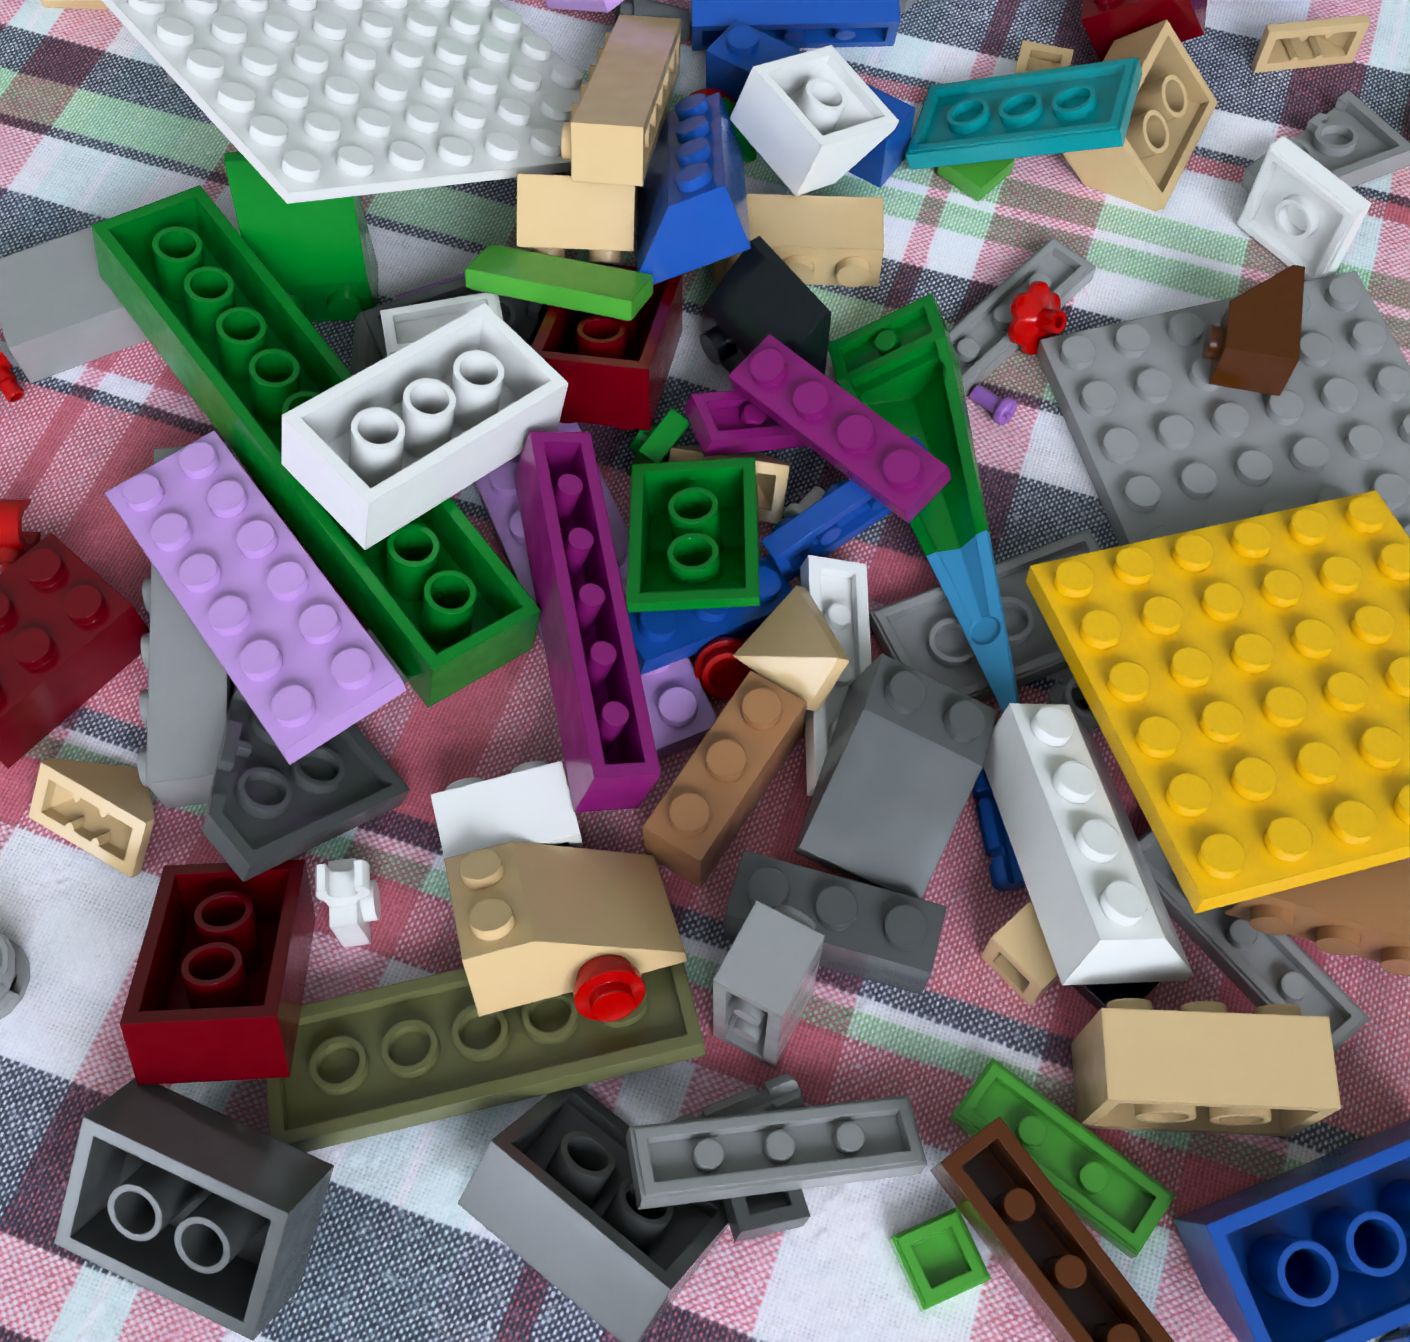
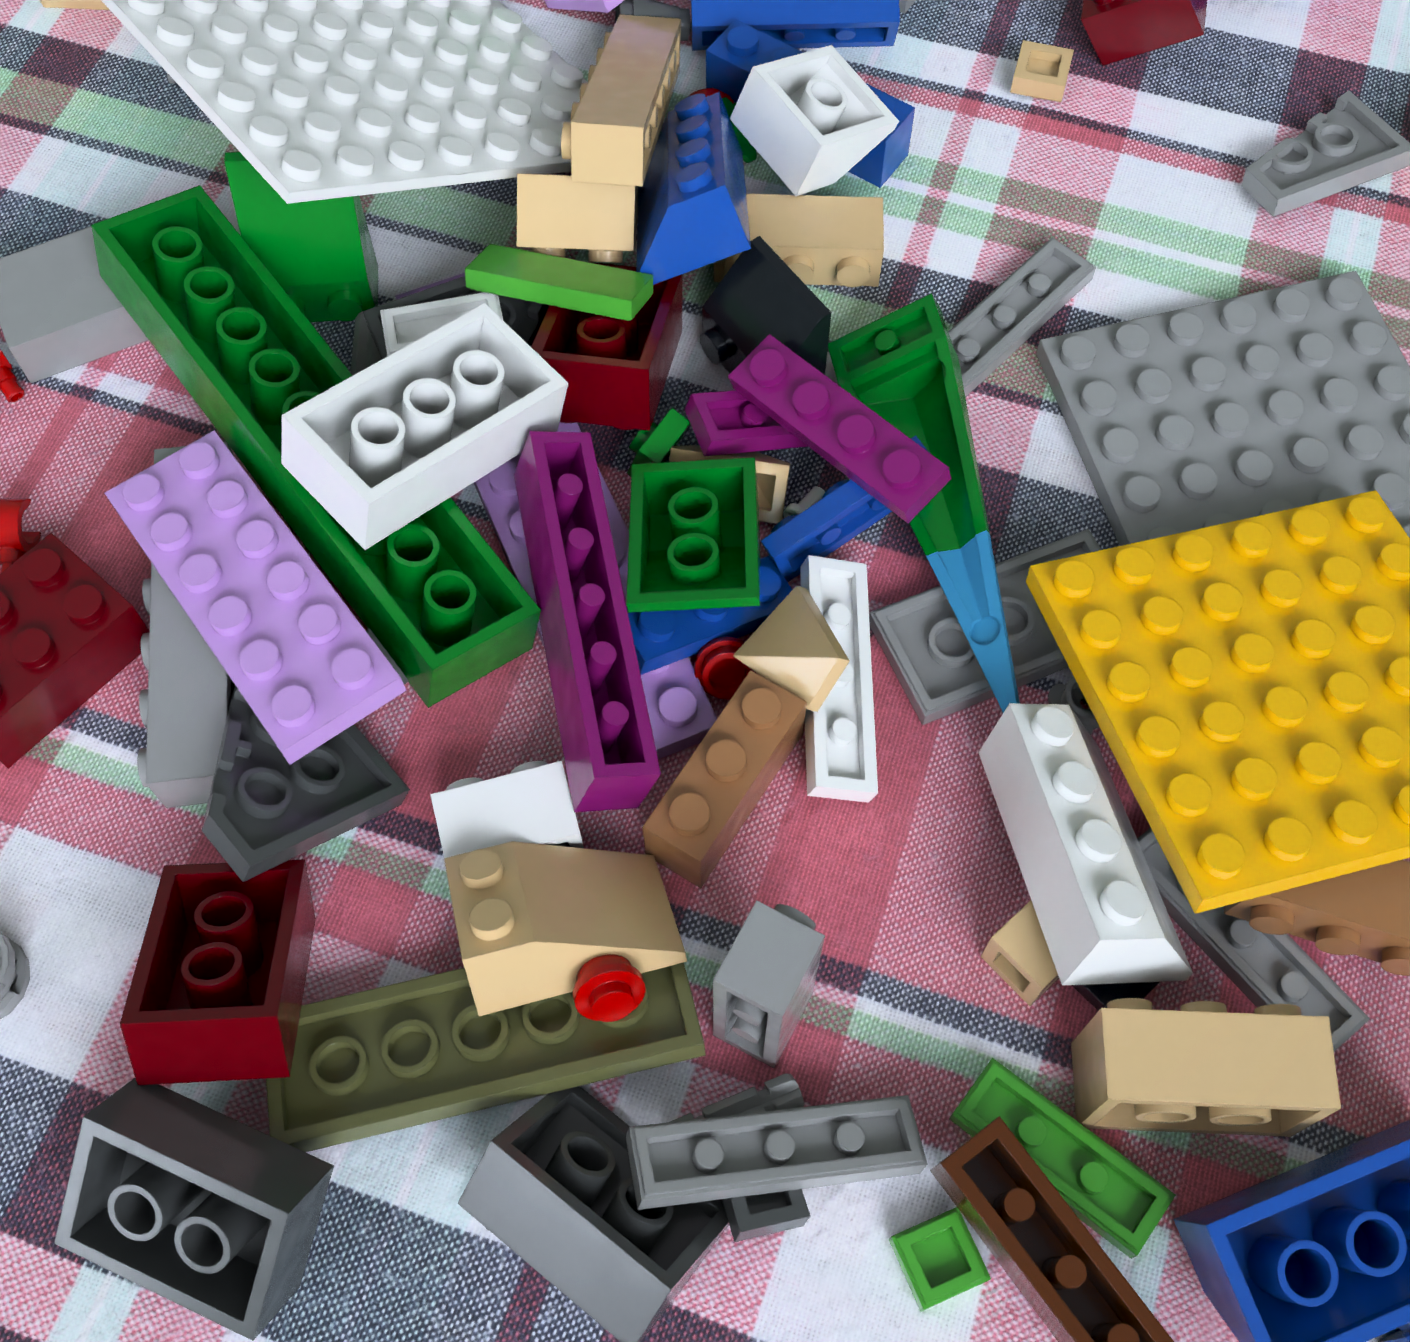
tan slope [28,758,155,878] -> none
white plate [315,858,381,947] -> none
dark grey brick [724,850,947,995] -> none
dark grey slope [794,654,998,899] -> none
teal tile [905,57,1142,170] -> none
bright green tile [937,158,1015,201] -> none
medium lavender piece [970,385,1017,425] -> none
blue axle [972,767,1026,891] -> none
red plant [1008,281,1067,355] -> none
tan slope [1062,20,1218,211] -> none
reddish brown slope [1202,265,1305,396] -> none
white tile [1237,136,1372,281] -> none
tan slope [1251,15,1371,73] -> none

